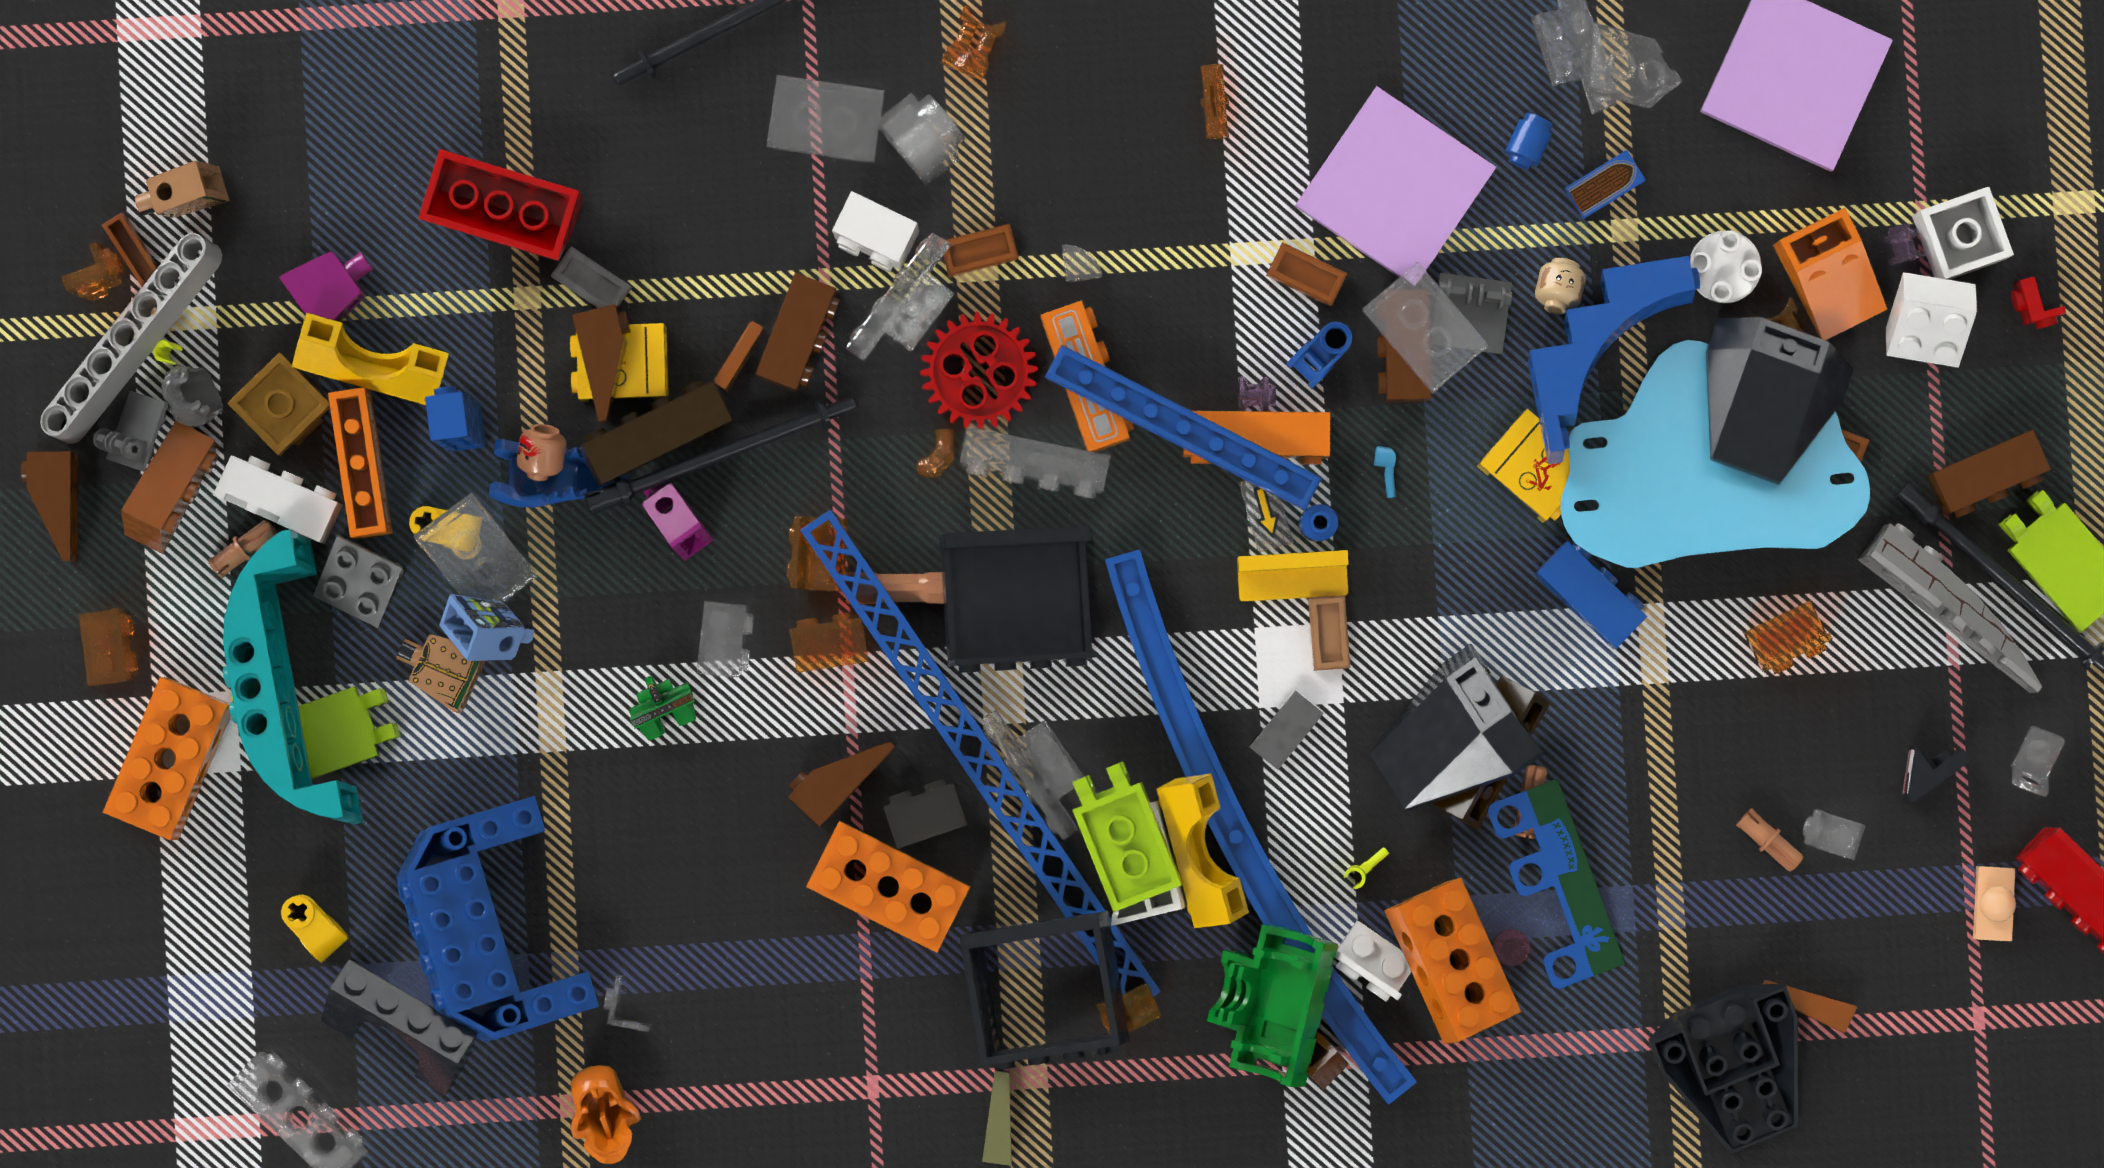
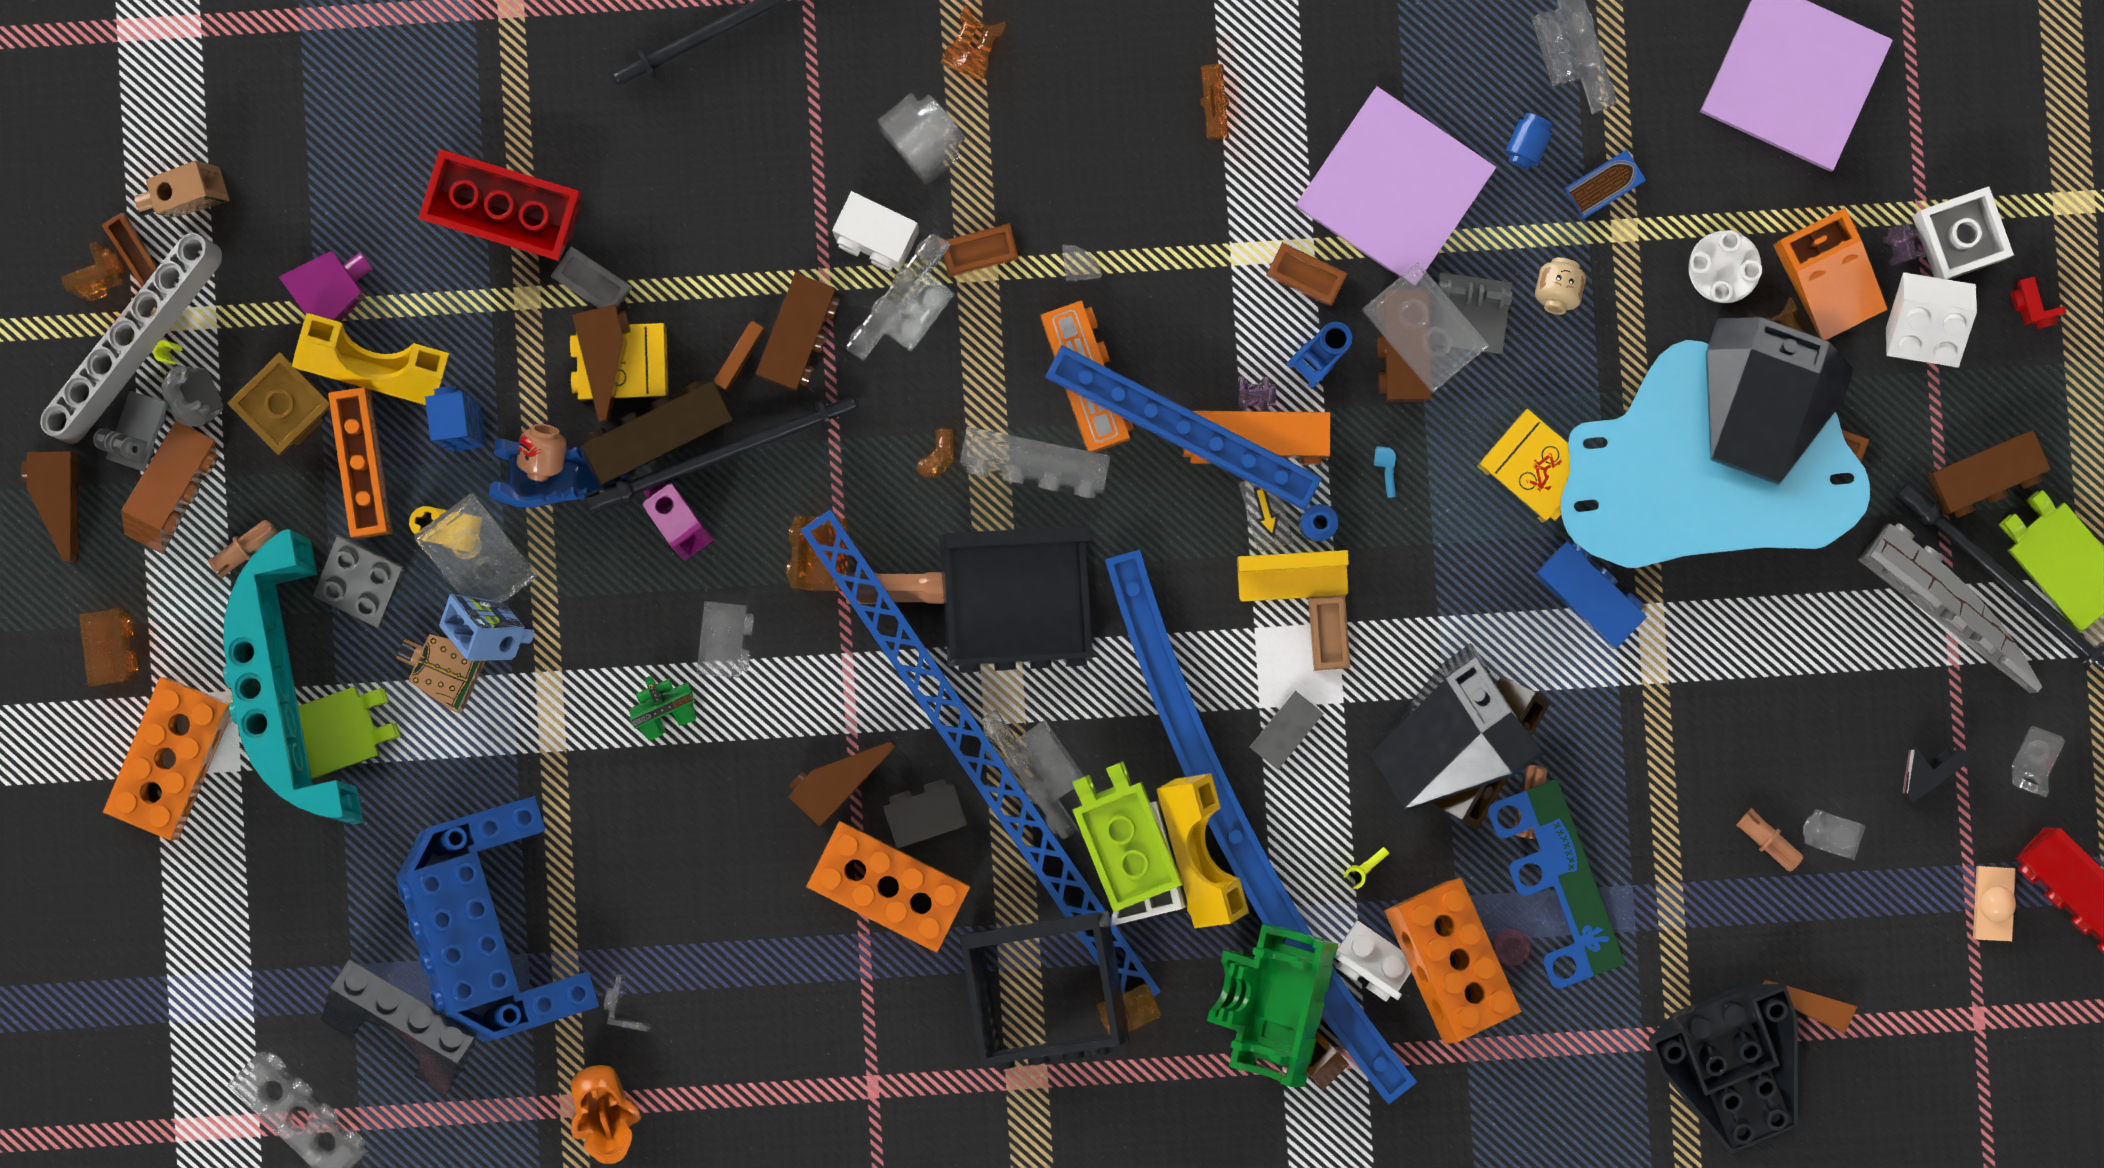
white wedge [213,455,343,544] -> none
yellow piece [281,894,349,963] -> none
clear tile [766,75,885,163] -> none
clear orange bracket [789,612,869,673] -> none
red gear [920,312,1038,431] -> none
olive piece [982,1070,1012,1166] -> none
blue arch [1528,256,1700,465] -> none
clear tile [1584,22,1683,109] -> none
clear orange bracket [1743,600,1833,674] -> none

